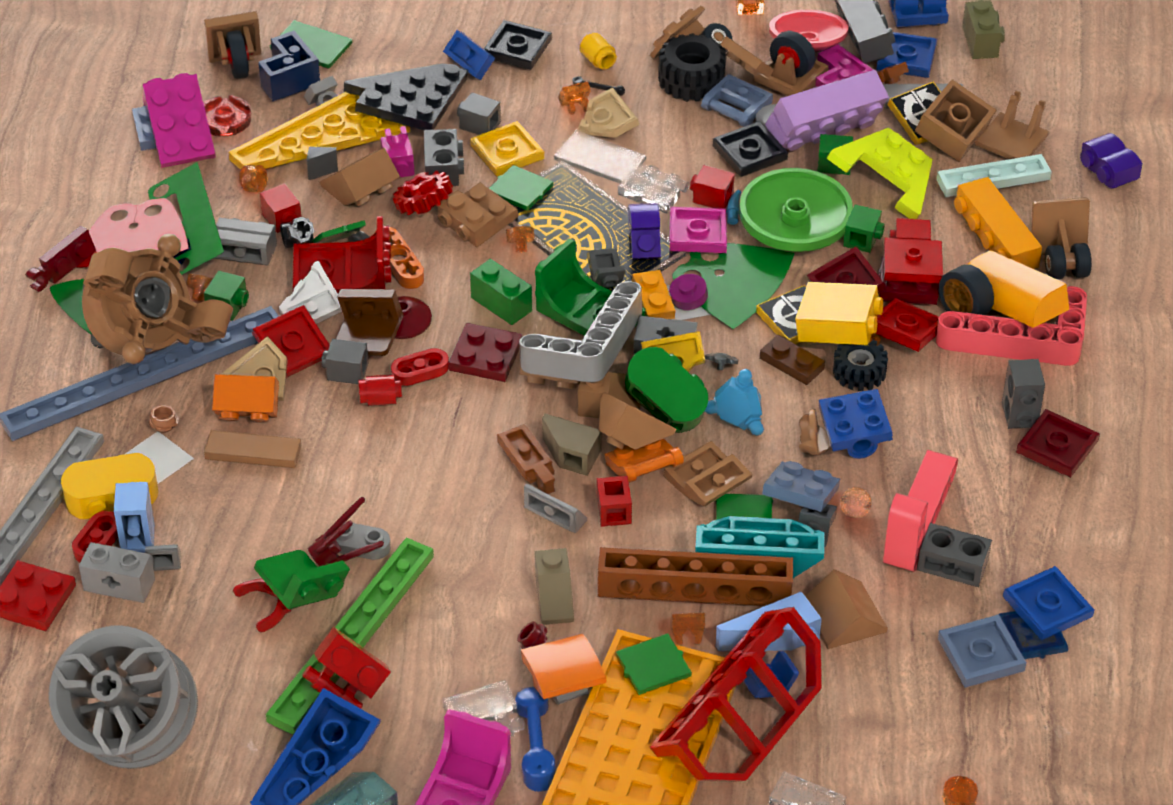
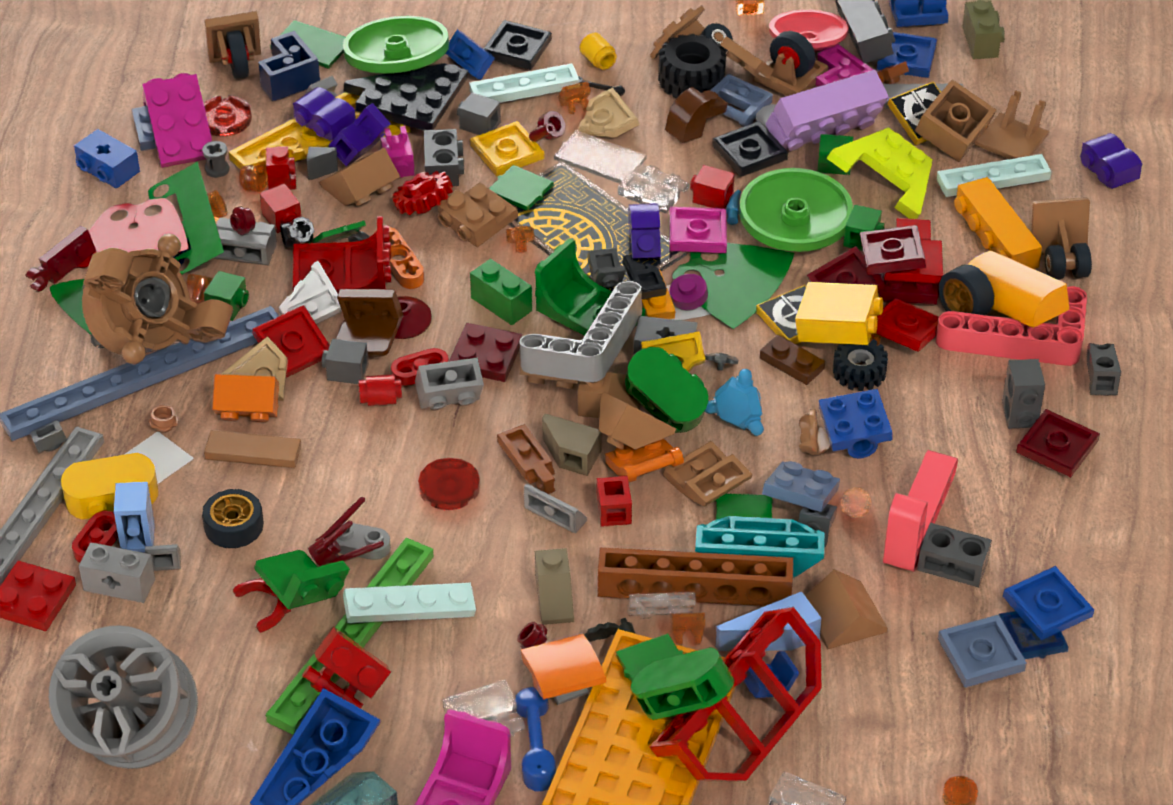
none -> dark grey plate [30,420,67,453]
none -> blue brick [74,129,140,189]
none -> dark grey bush [202,141,230,178]
none -> black wheel [202,489,264,548]
none -> clear orange tile [207,190,228,220]
none -> dark red plate [230,206,255,235]
none -> red brick [266,146,296,190]
none -> dark purple brick [293,87,356,140]
none -> dark purple brick [328,103,391,167]
none -> bright green dish [343,16,449,73]
none -> light aqua plate [343,583,476,623]
none -> light grey brick [415,358,484,409]
none -> clear red tile [418,457,480,510]
none -> light aqua plate [469,64,580,103]
none -> dark red plate [529,111,566,142]
none -> pearl dark grey piece [584,618,635,642]
none -> black tile [622,255,667,299]
none -> clear plate [627,592,696,619]
none -> green brick [631,647,734,720]
none -> reddish brown brick [665,87,728,143]
none -> dark red plate [860,225,926,275]
none -> dark grey leg [1087,343,1121,395]

